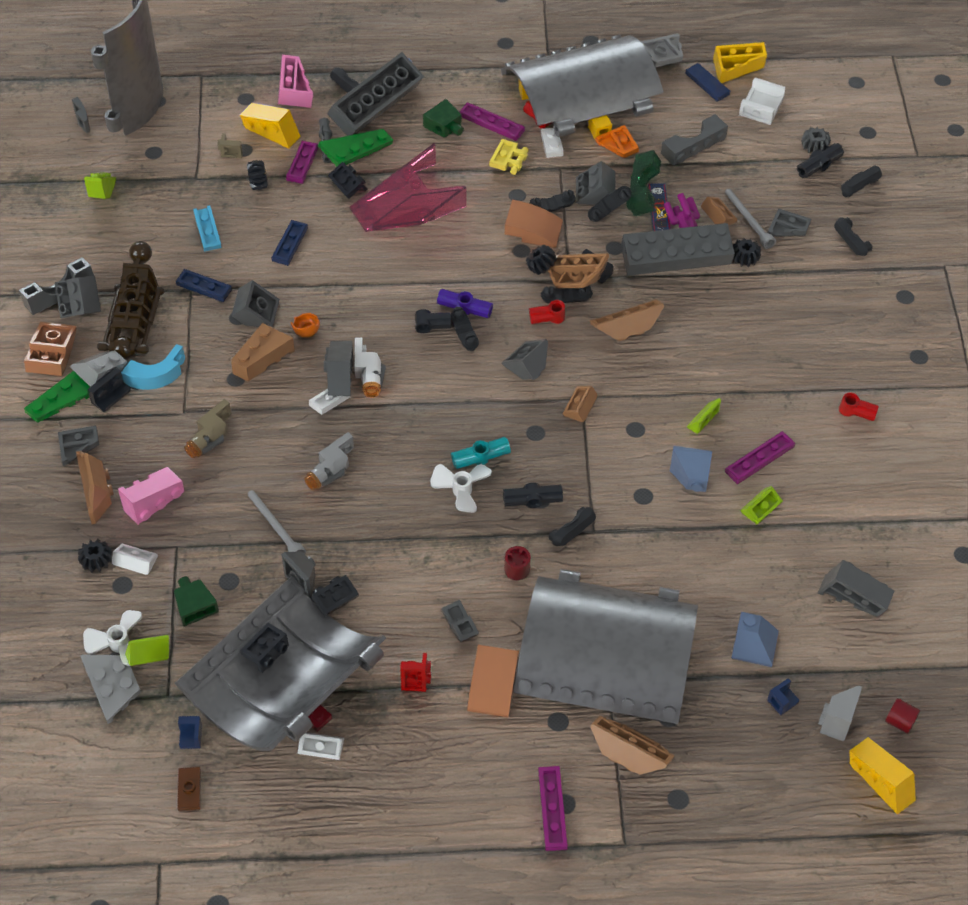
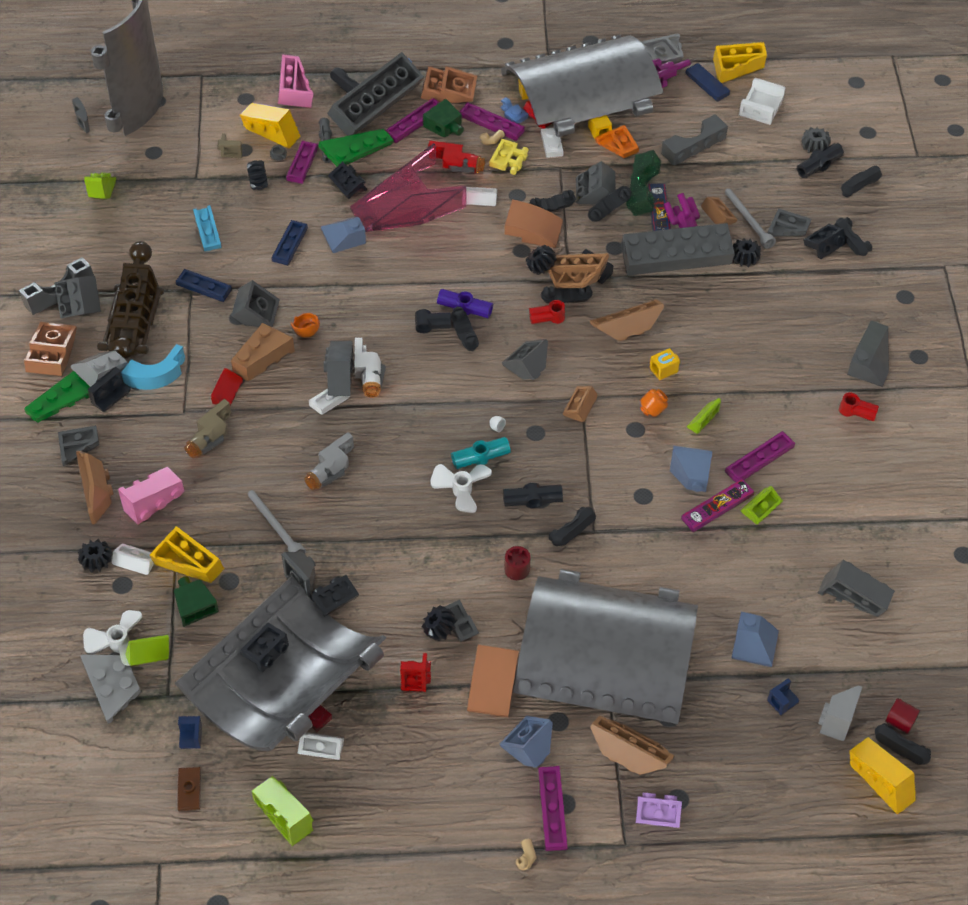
none -> yellow wedge [149,526,225,583]
none -> red slope [211,368,243,406]
none -> lime wedge [252,776,313,846]
none -> dark grey plate [270,145,287,161]
none -> sand blue slope [321,217,366,253]
none -> magenta tile [385,98,440,144]
none -> nougat slope [420,66,477,103]
none -> black gear [422,605,457,641]
none -> red plate [428,140,485,173]
none -> white slope [461,187,497,206]
none -> tan arm [480,130,505,145]
none -> white hinge [490,416,506,432]
none -> sand blue slope [499,716,553,768]
none -> medium blue plate [500,97,528,124]
none -> tan arm [516,839,536,870]
none -> lavender bracket [636,792,682,828]
none -> orange head [640,389,668,417]
none -> yellow brick [649,348,680,381]
none -> magenta plant [652,58,691,88]
none -> tile [681,479,754,532]
none -> black bracket [803,224,846,259]
none -> dark grey wedge [847,321,889,387]
none -> black piece [875,723,931,765]

